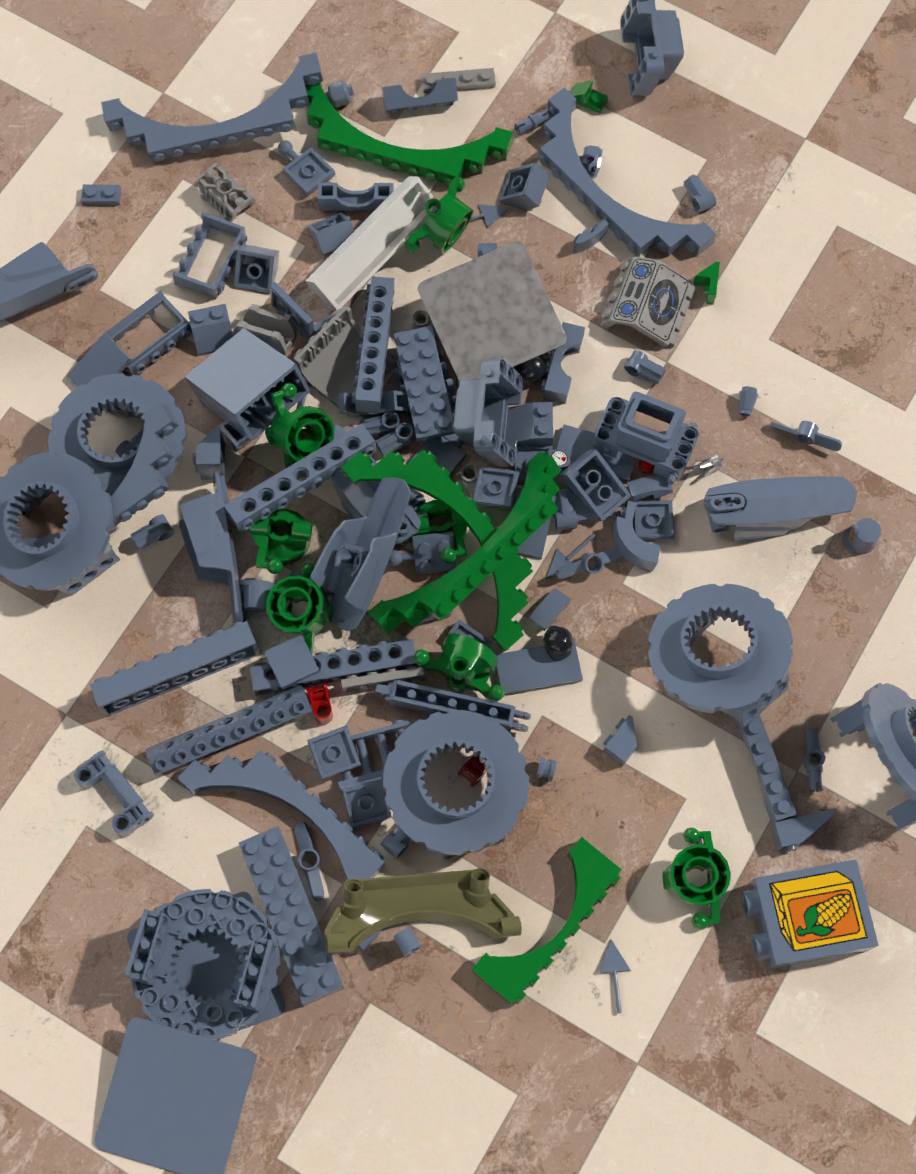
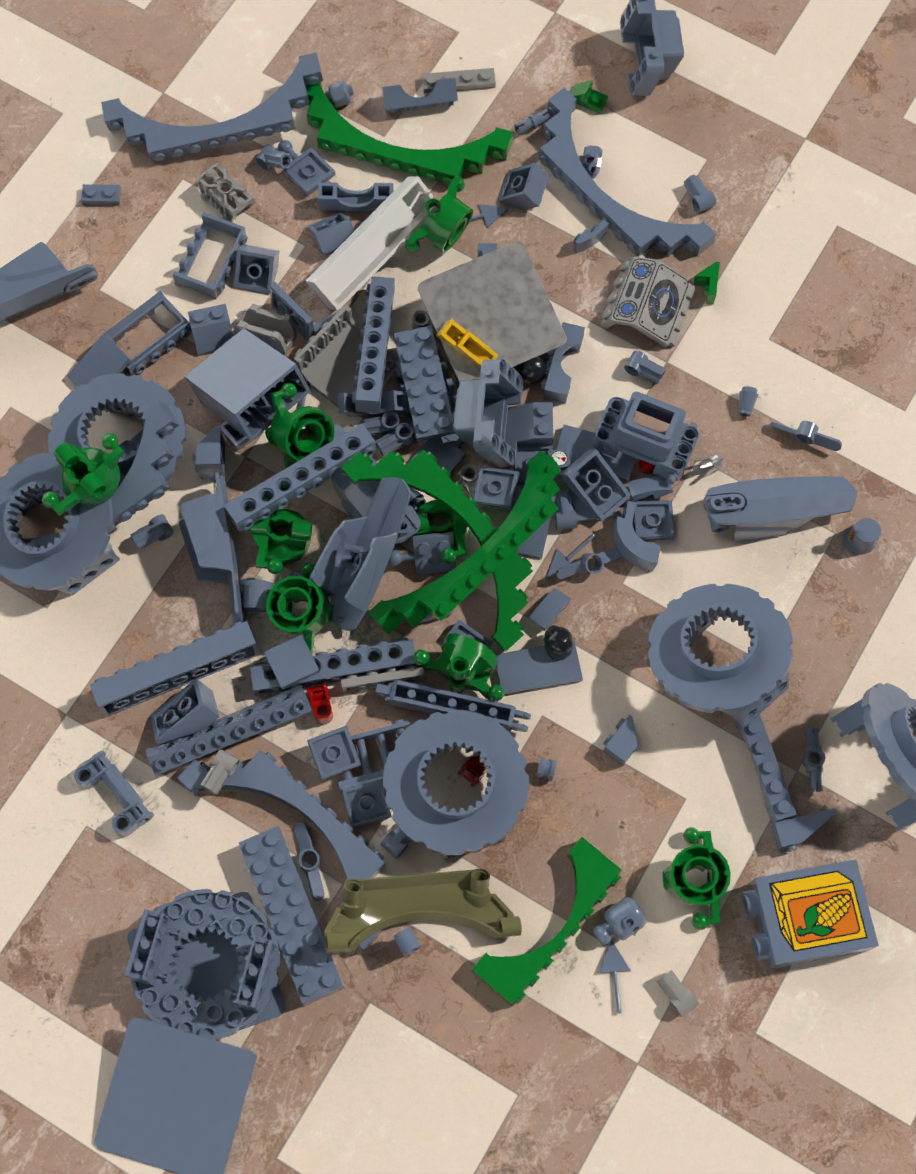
none -> green piece [42,433,124,516]
none -> sand blue slope [150,679,220,744]
none -> light grey piece [201,749,240,795]
none -> sand blue piece [255,144,292,170]
none -> yellow slope [436,319,499,368]
none -> sand blue piece [593,897,647,945]
none -> light grey piece [656,970,699,1018]

